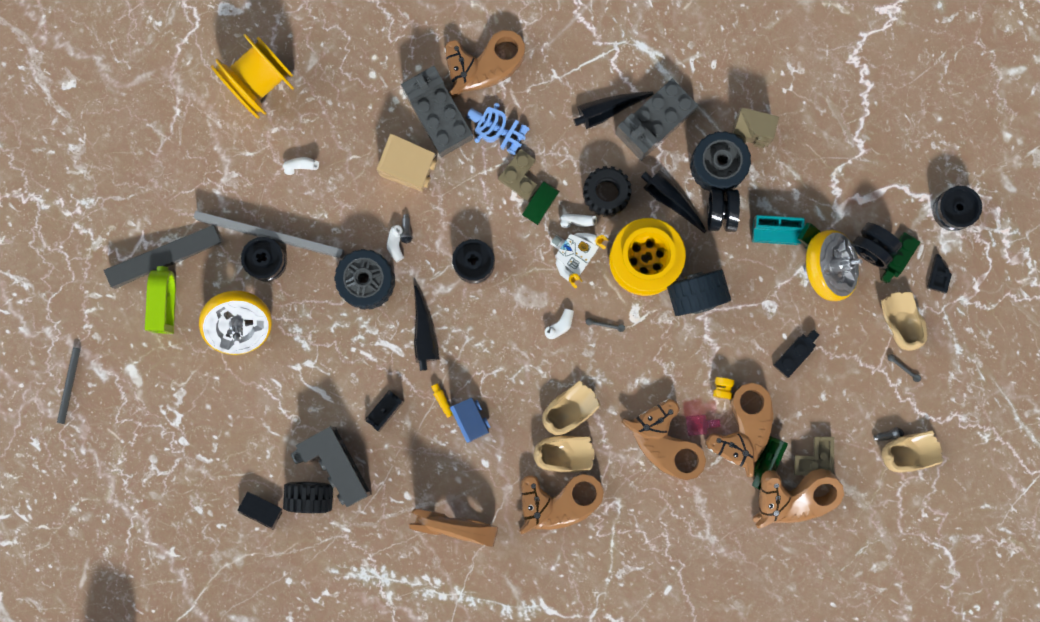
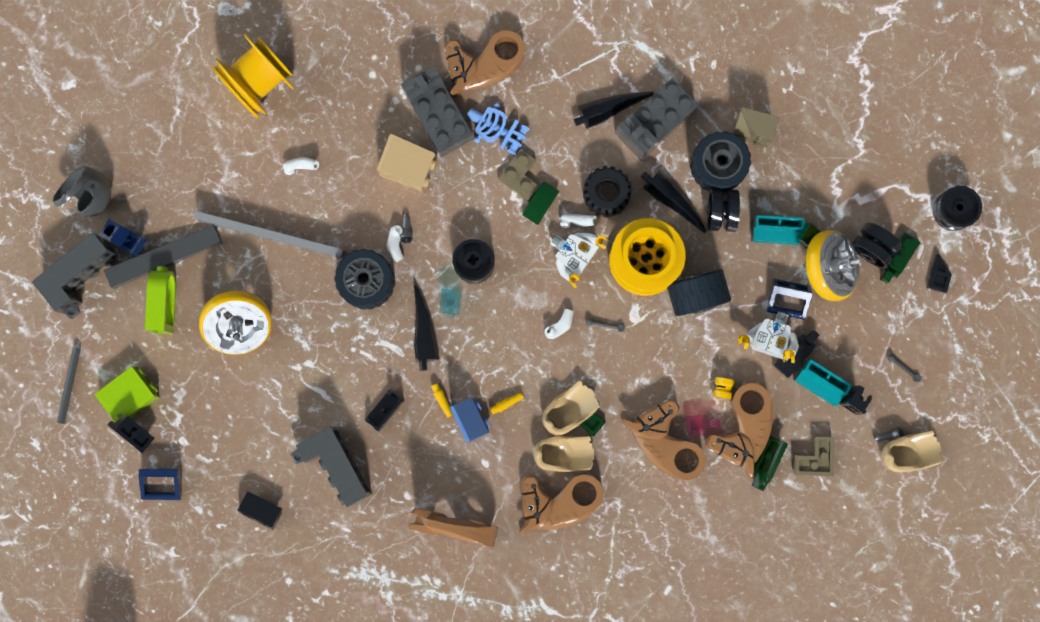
black wheel [241,237,287,282] -> none
black tyre [283,482,333,514] -> none
medium nougat animal [753,469,844,528] -> none
tan hair [881,291,928,351] -> none
none -> dark grey hinge [32,233,118,319]
none -> dark grey piece [52,165,112,217]
none -> lime brick [94,366,159,422]
none -> dark blue brick [99,219,147,257]
none -> black hinge [107,413,155,453]
none -> dark blue tile [138,469,182,500]
none -> clear light blue brick [439,289,462,318]
none -> yellow animal [489,392,524,415]
none -> dark green tile [580,412,606,437]
none -> white torso [737,312,799,363]
none -> dark blue tile [767,278,812,320]
none -> teal piece [794,359,852,407]
none -> black hinge [840,385,872,415]

